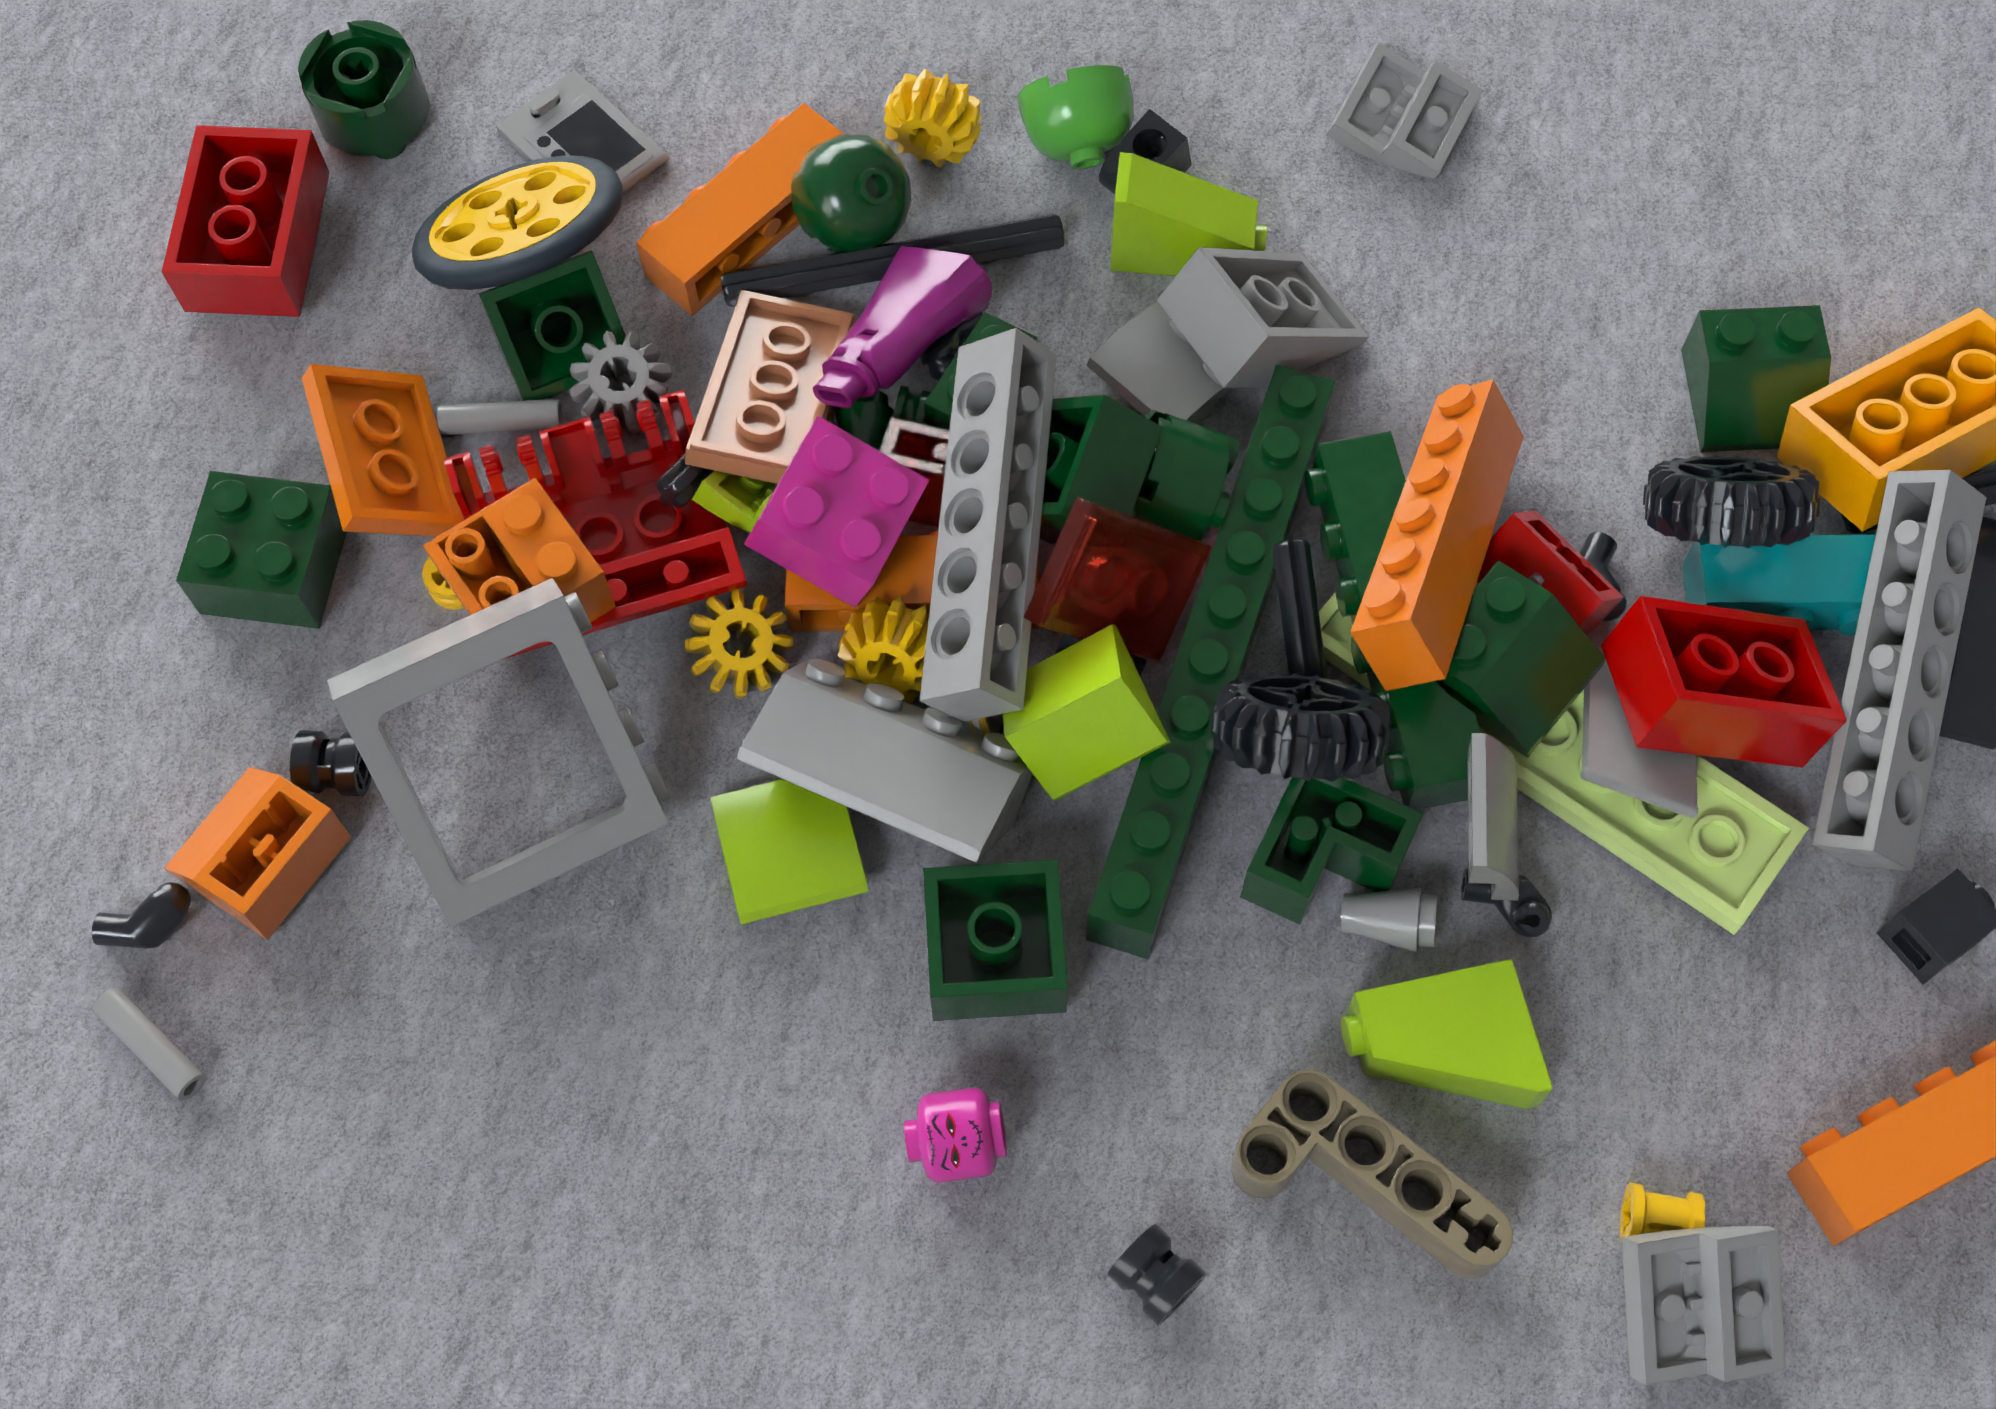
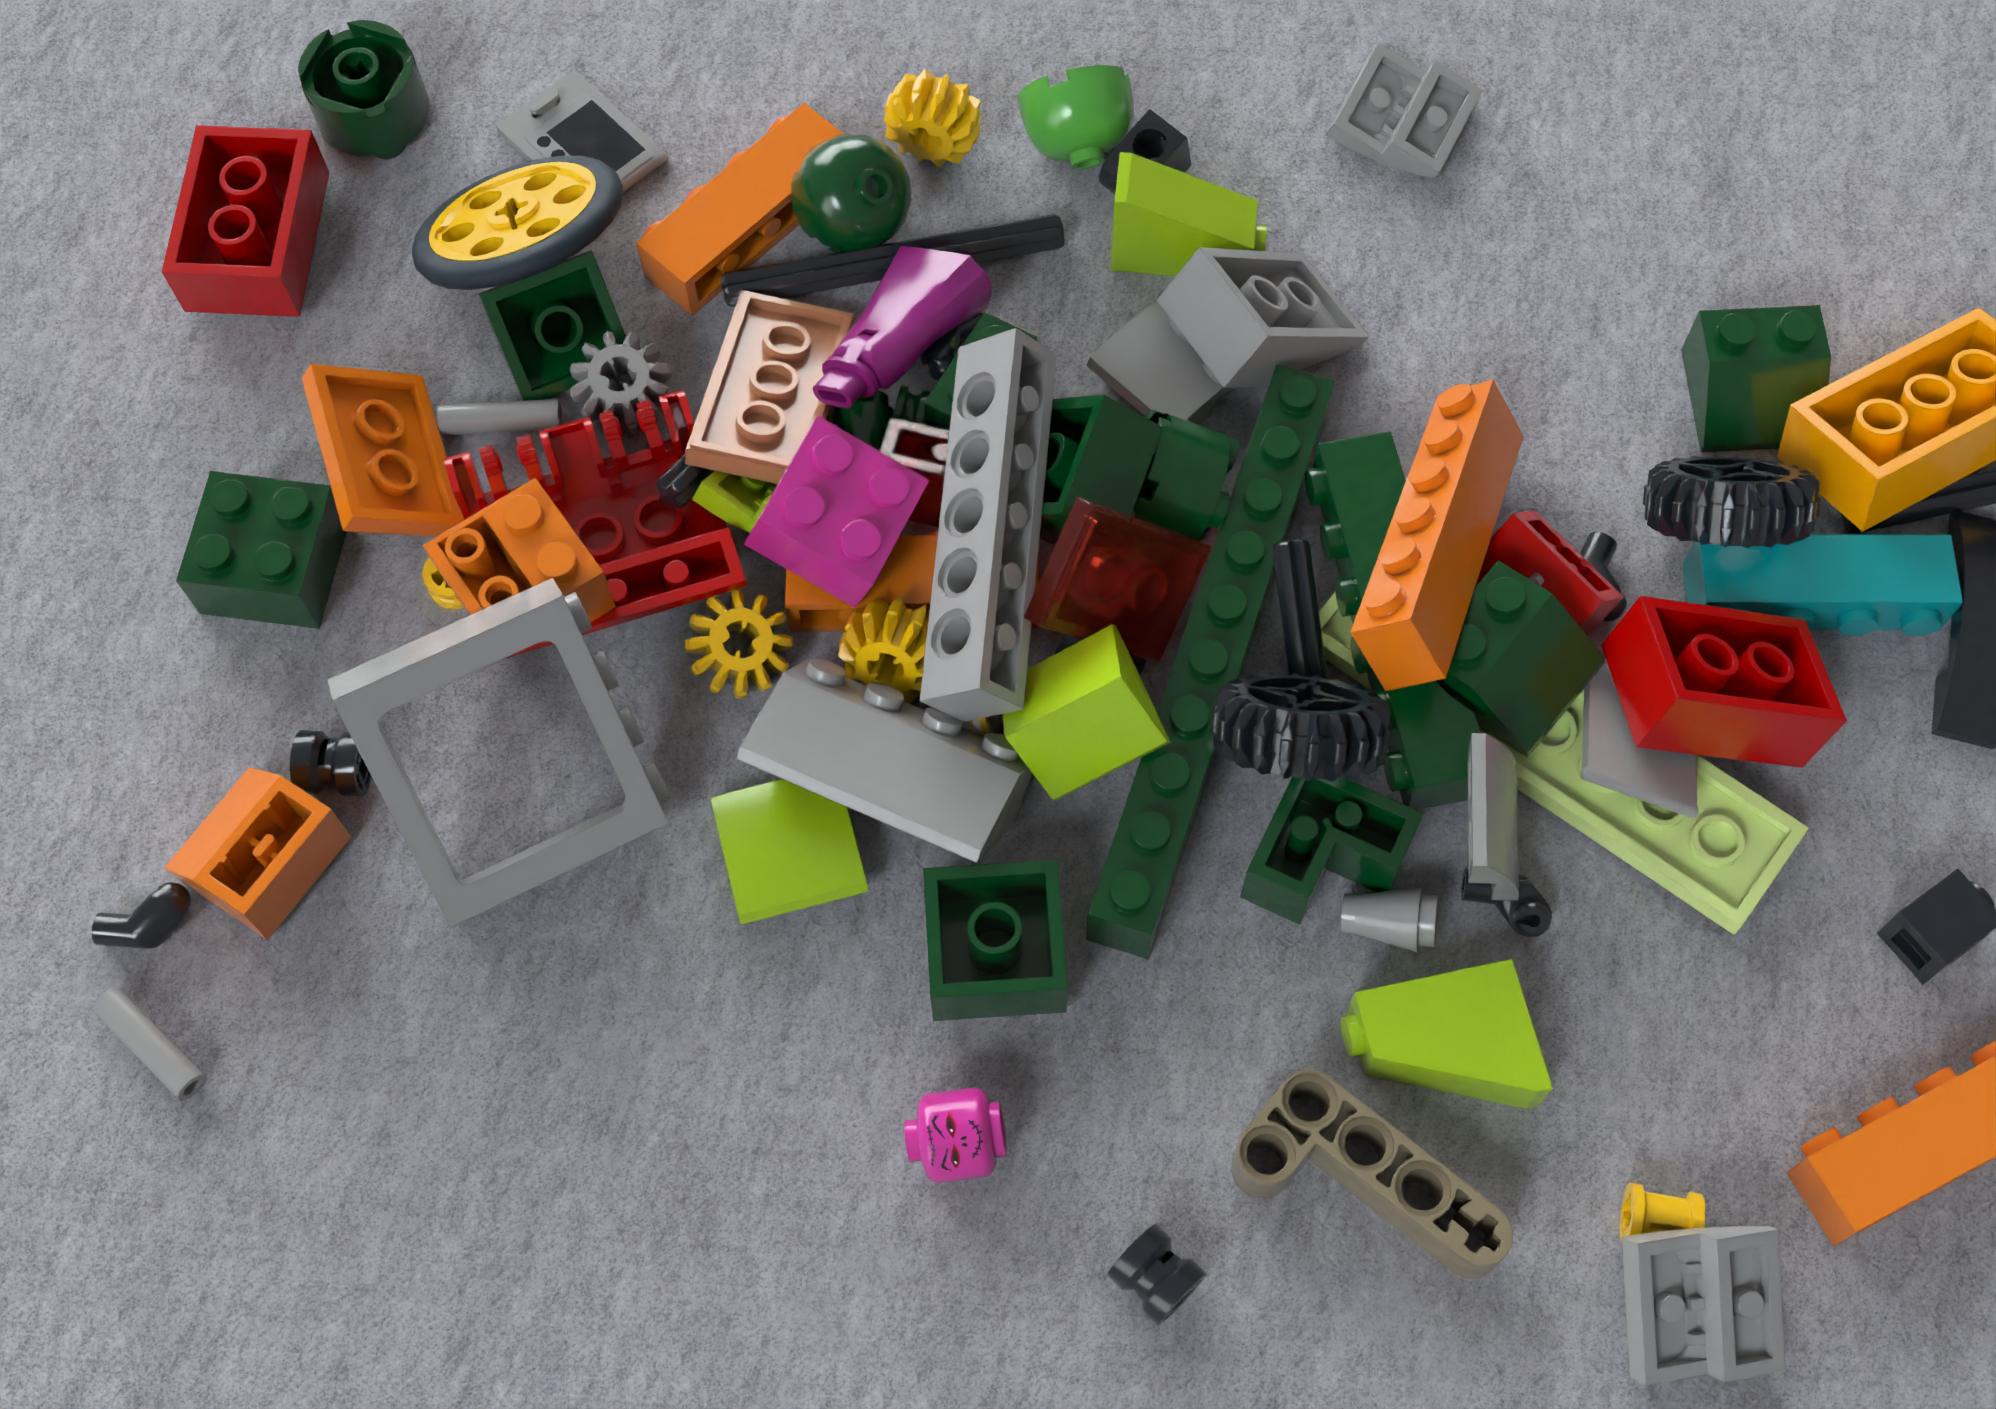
light grey brick [1812,470,1986,871] -> none

